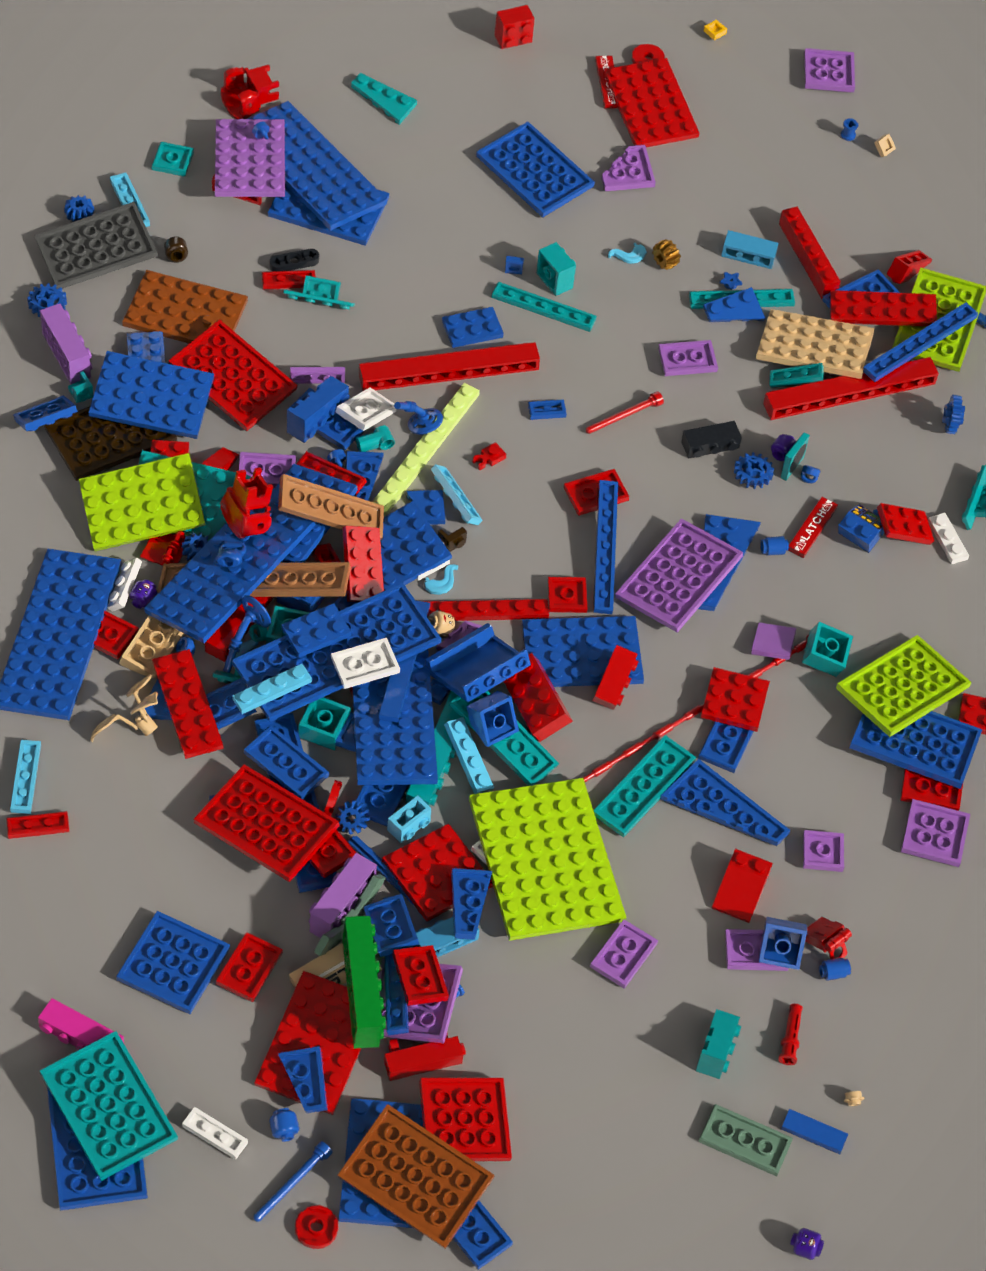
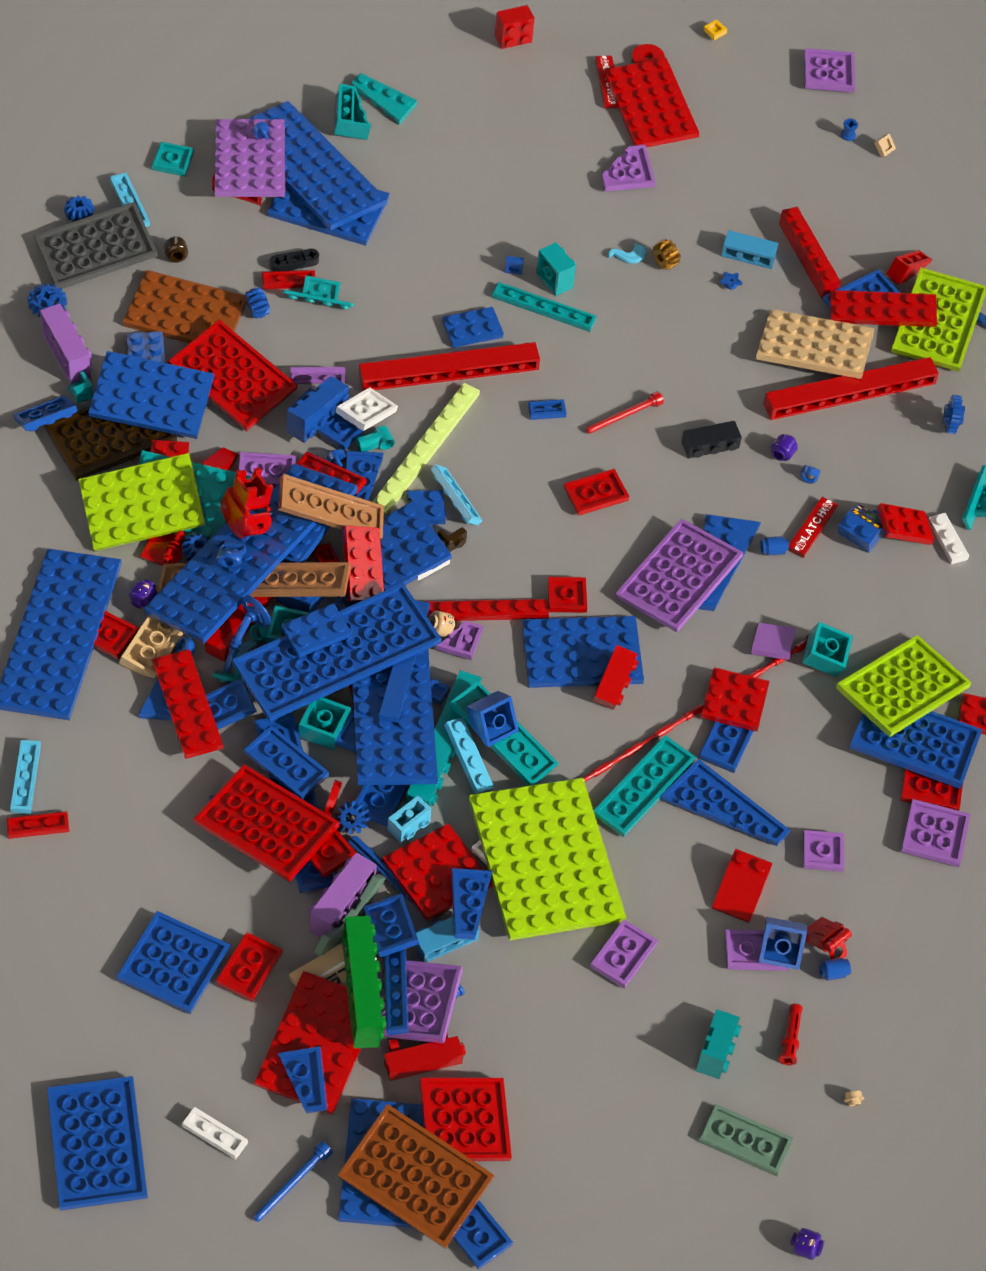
dark pink brick [38,998,124,1050] -> none
teal plate [40,1031,178,1181] -> none
tan plant [90,674,158,743] -> none
white plate [107,558,142,612] -> none
red piece [221,64,279,119] -> none
medium azure plate [232,664,312,714] -> none
blue head [269,1108,300,1142] -> none
red tile [295,1205,338,1249] -> none
white plate [331,638,400,689] -> none
red plate [392,945,449,1006] -> none
blue dish [394,401,443,435] -> none
medium azure piece [424,564,458,595] -> none
blue panel [425,623,531,702] -> none
red plate [472,442,507,470] -> none
blue plate [476,122,595,218] -> none
red brick [503,653,573,742] -> none
blue plate [593,480,618,615] -> none
medium lavender plate [658,340,718,376] -> none
teal tile [689,289,795,309] -> none
blue wing [703,287,766,322] -> none
blue gear [734,452,774,489] -> none
teal tile [769,363,824,388] -> none
teal tile [781,432,810,481] -> none
blue tile [781,1109,848,1154] -> none
blue plate [863,302,978,382] -> none
none -> blue gear [245,287,270,319]
none -> teal wedge [334,83,371,140]

